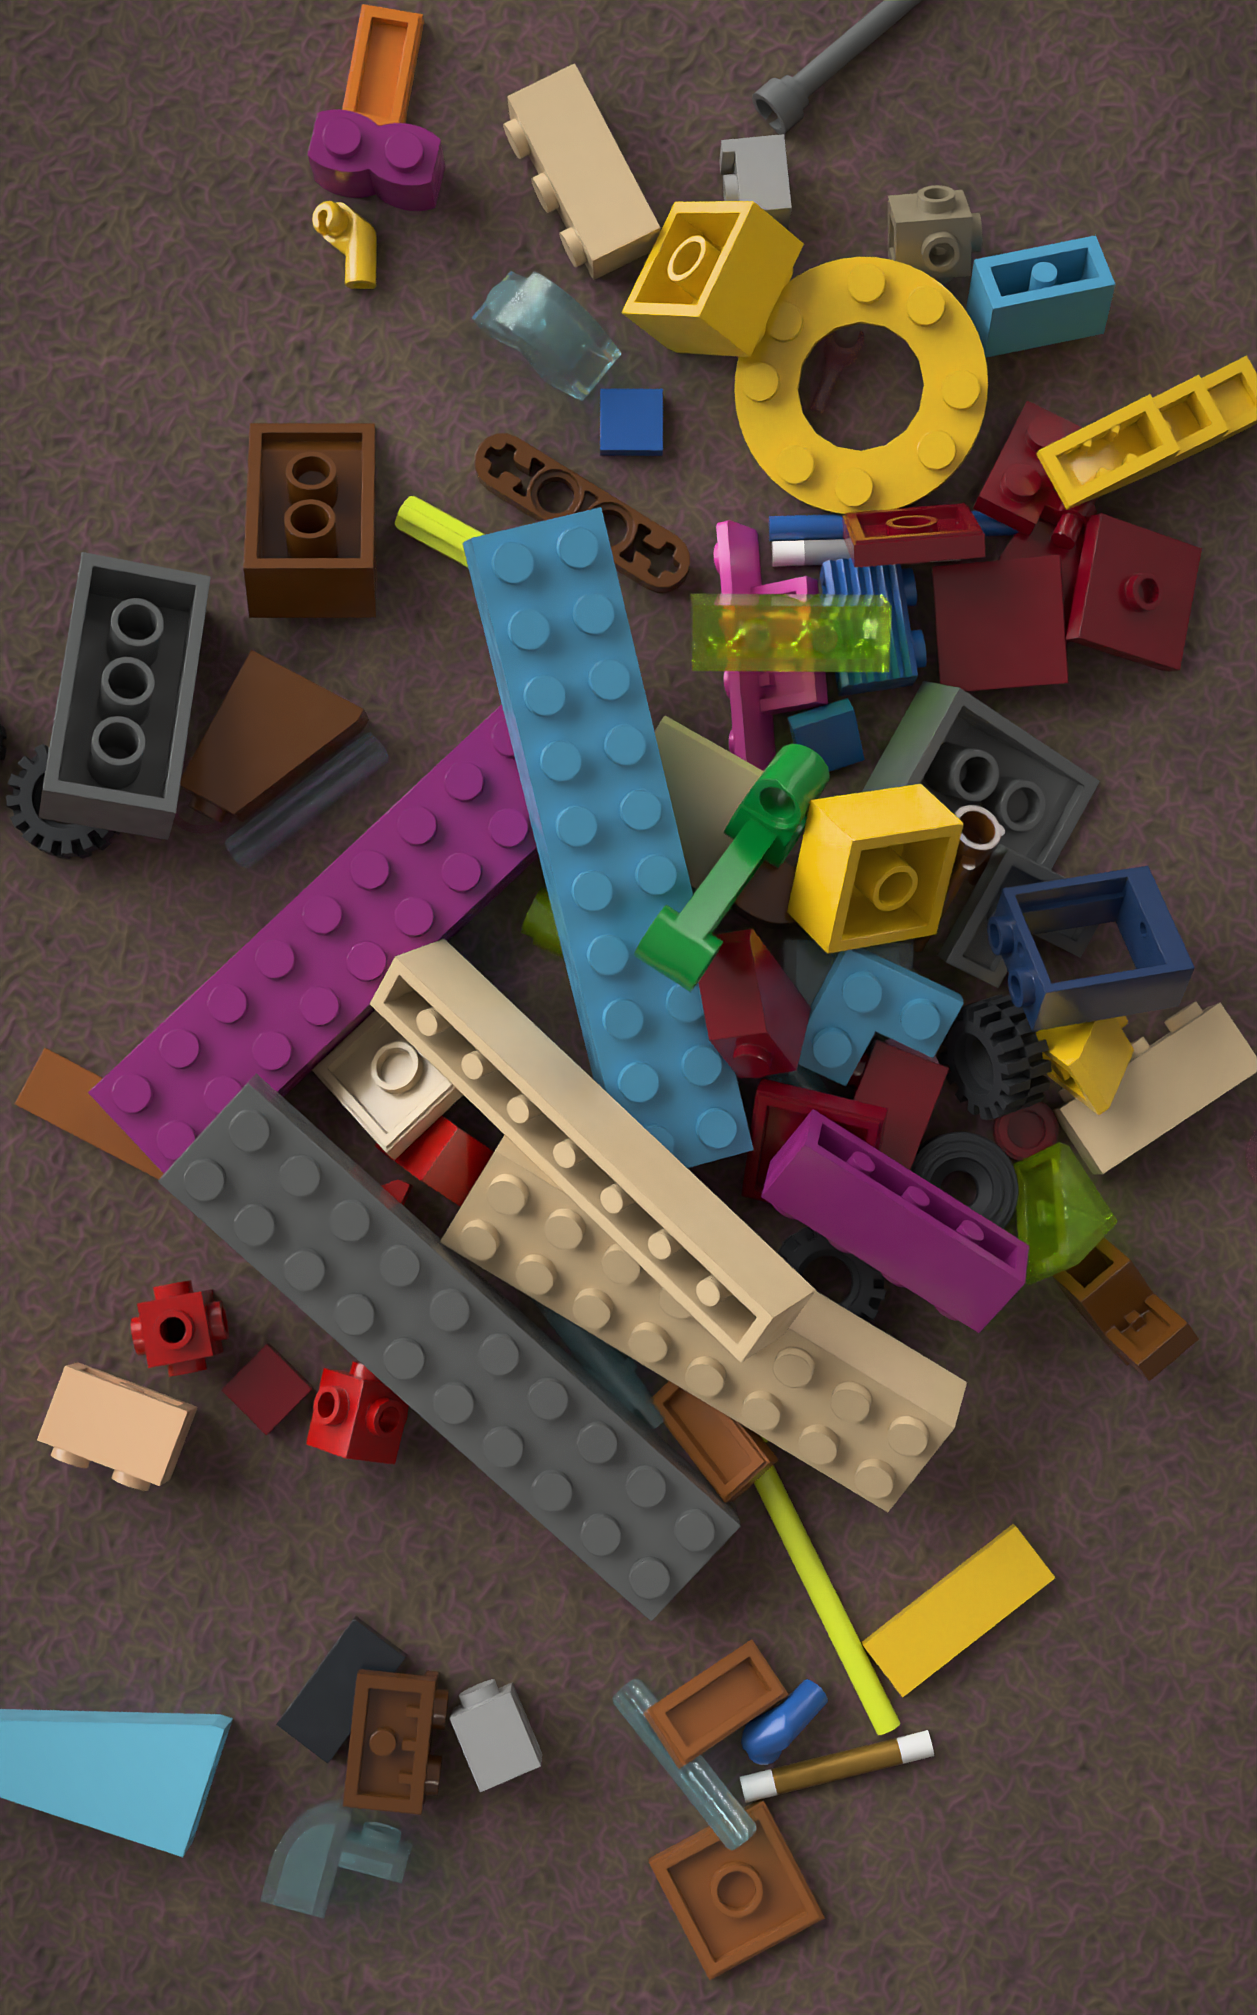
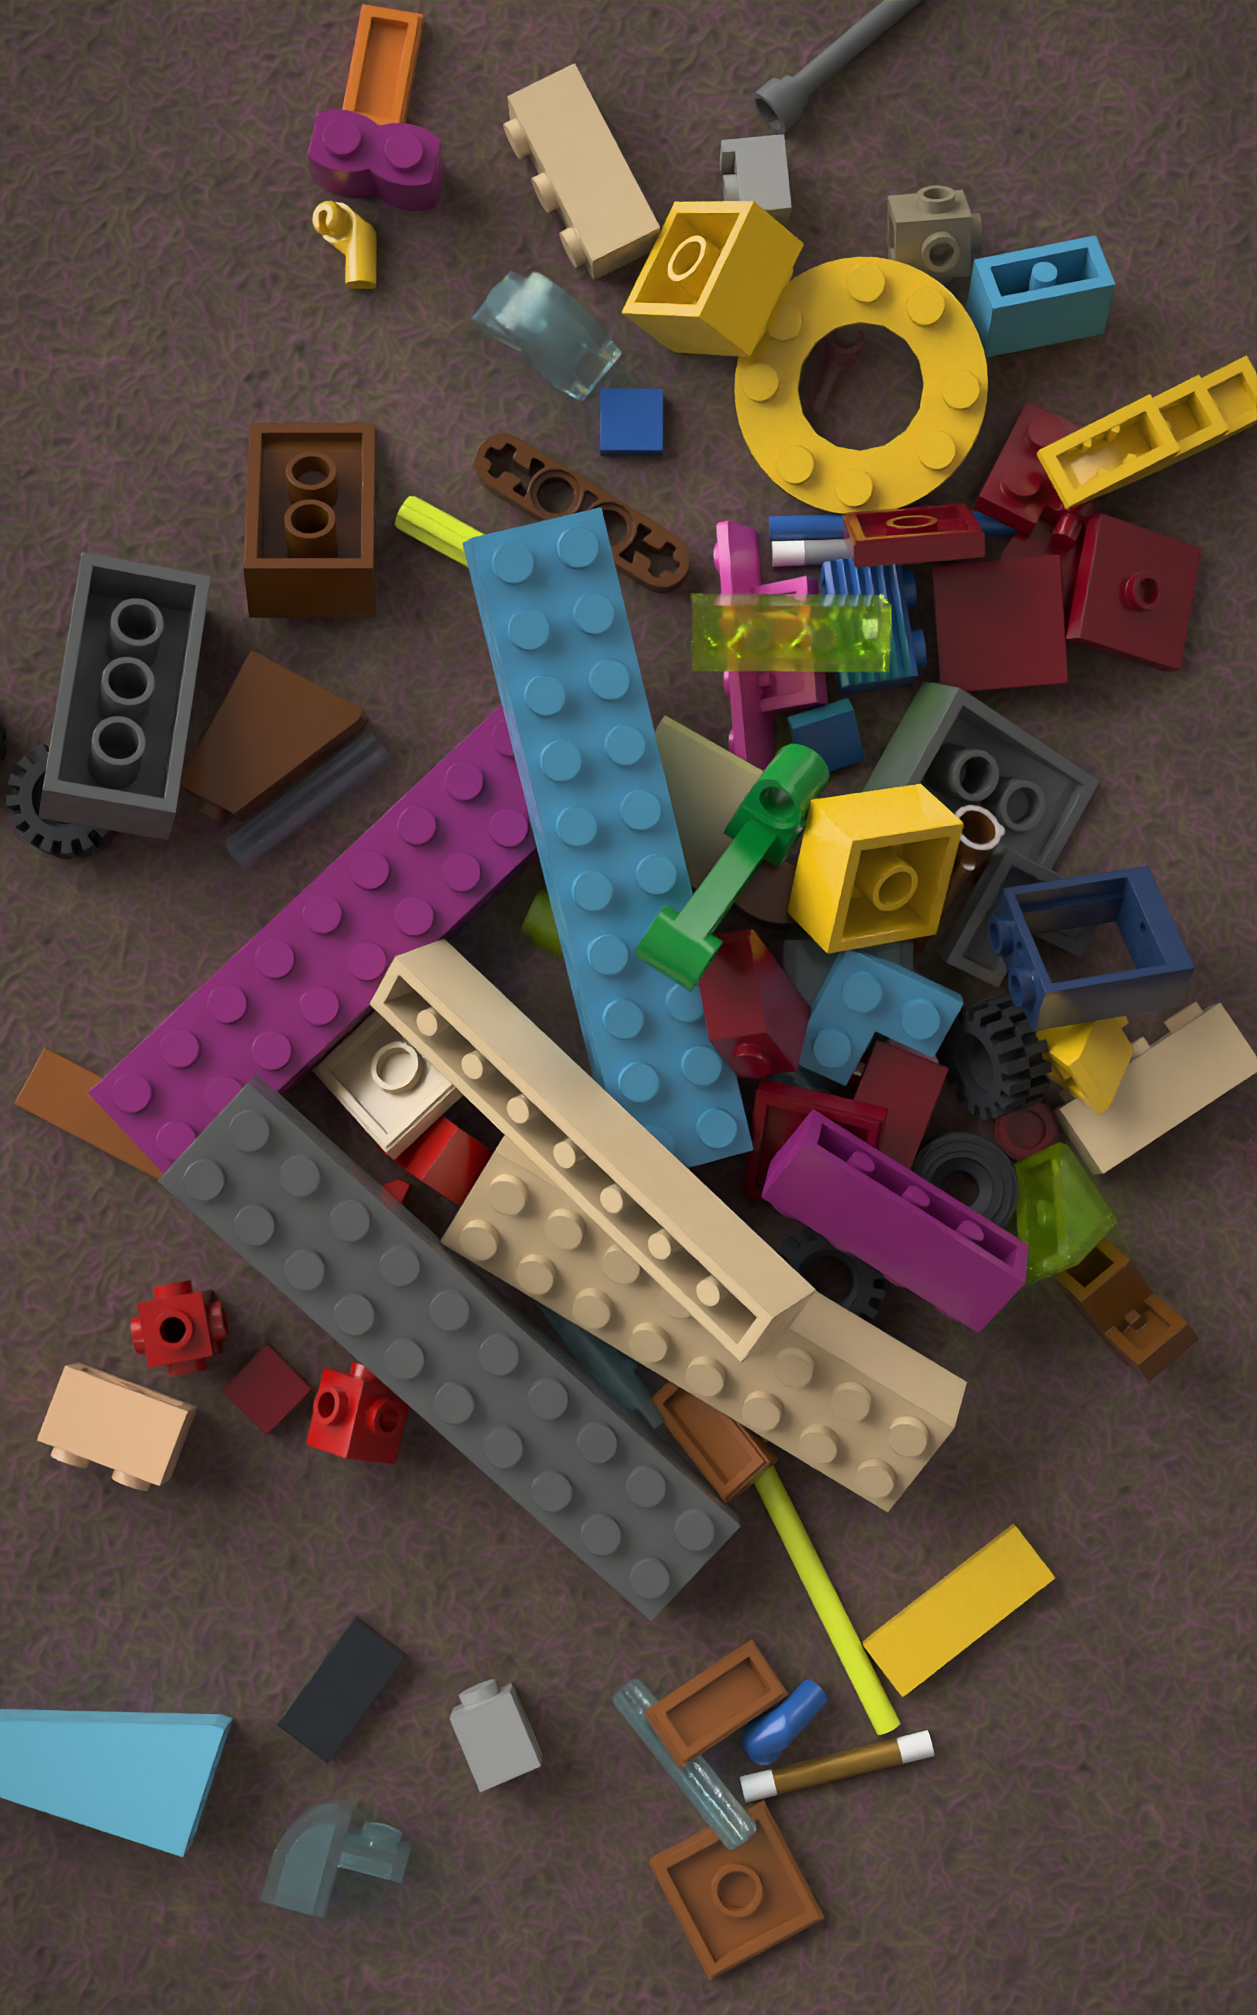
reddish brown bracket [343,1669,449,1815] -> none

